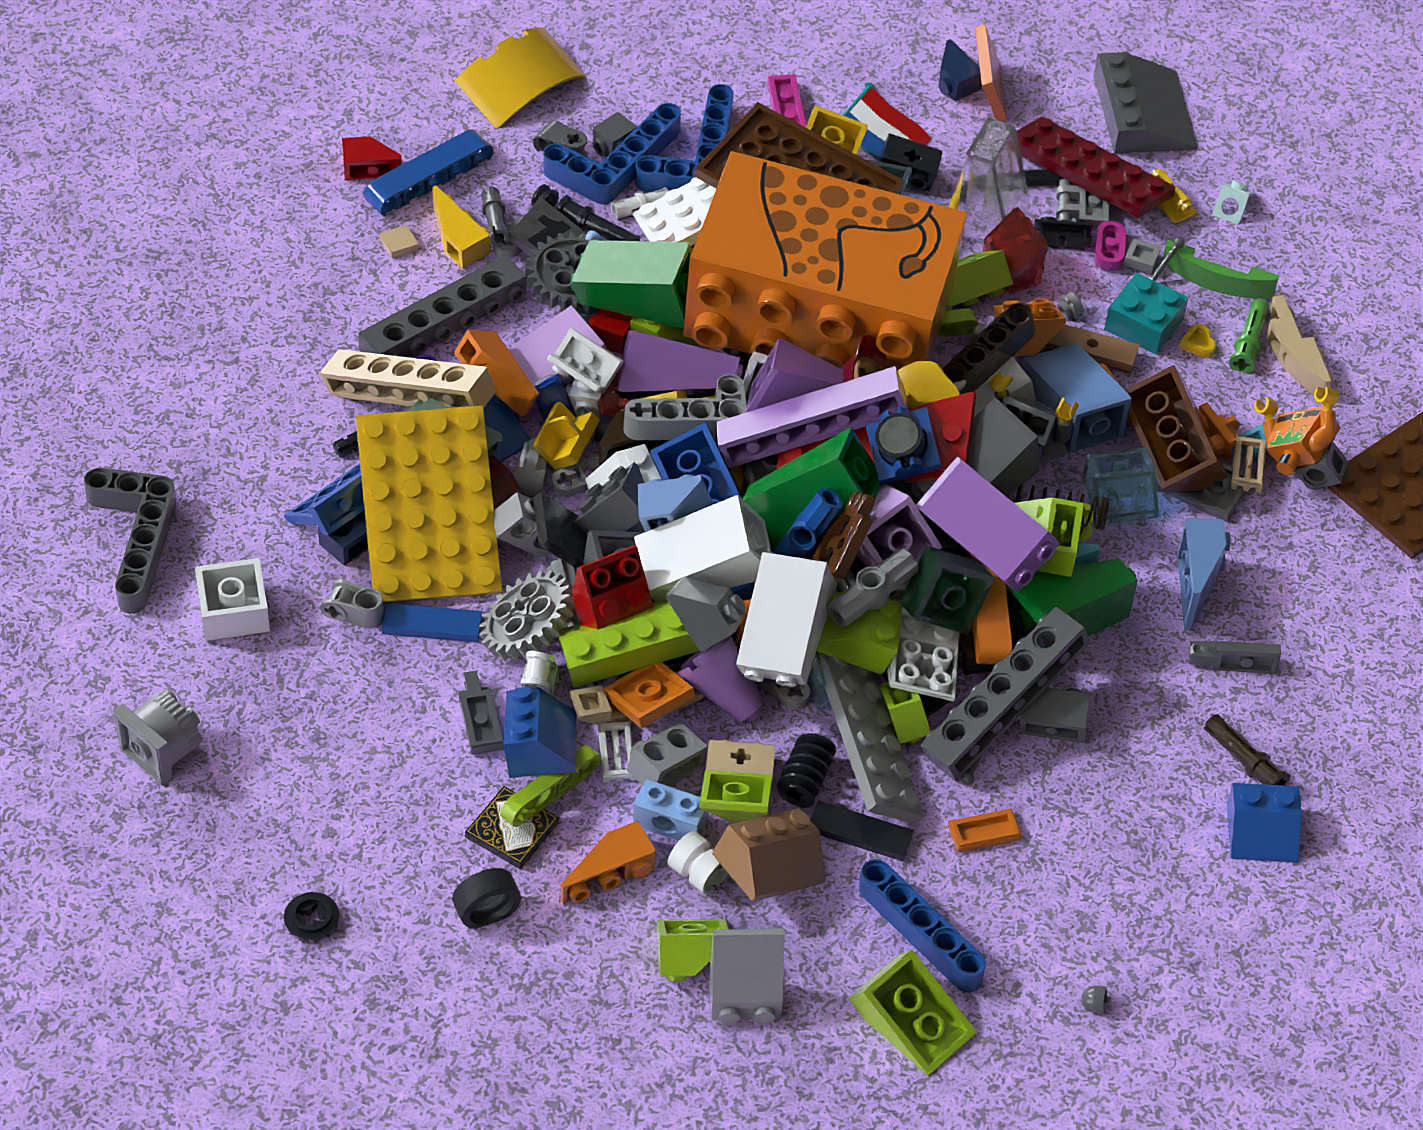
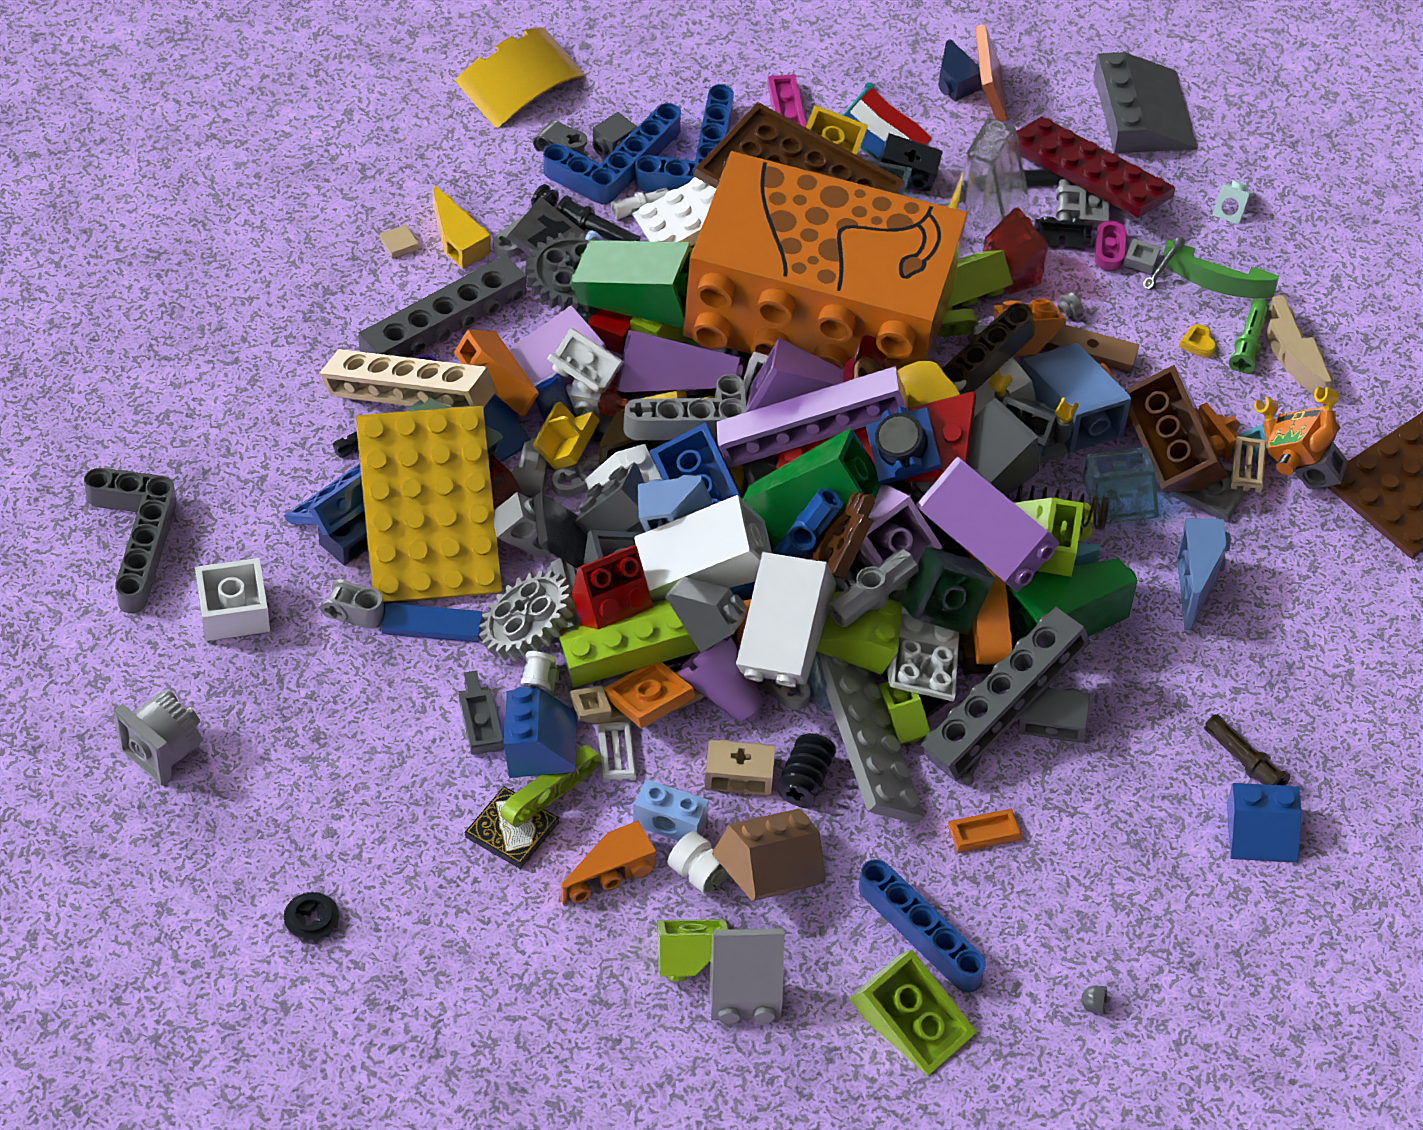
red slope [342,136,402,181] -> none
blue beam [363,129,494,217] -> none
black tyre [452,868,522,929] -> none
dark grey pin [481,186,509,247] -> none
light grey brick [627,722,708,786] -> none
lime slope [699,770,772,823] -> none
black tile [810,800,914,862] -> none
teal brick [1104,272,1189,355] -> none
yellow hinge [1151,168,1198,224] -> none
dark grey hinge [1188,641,1281,674] -> none

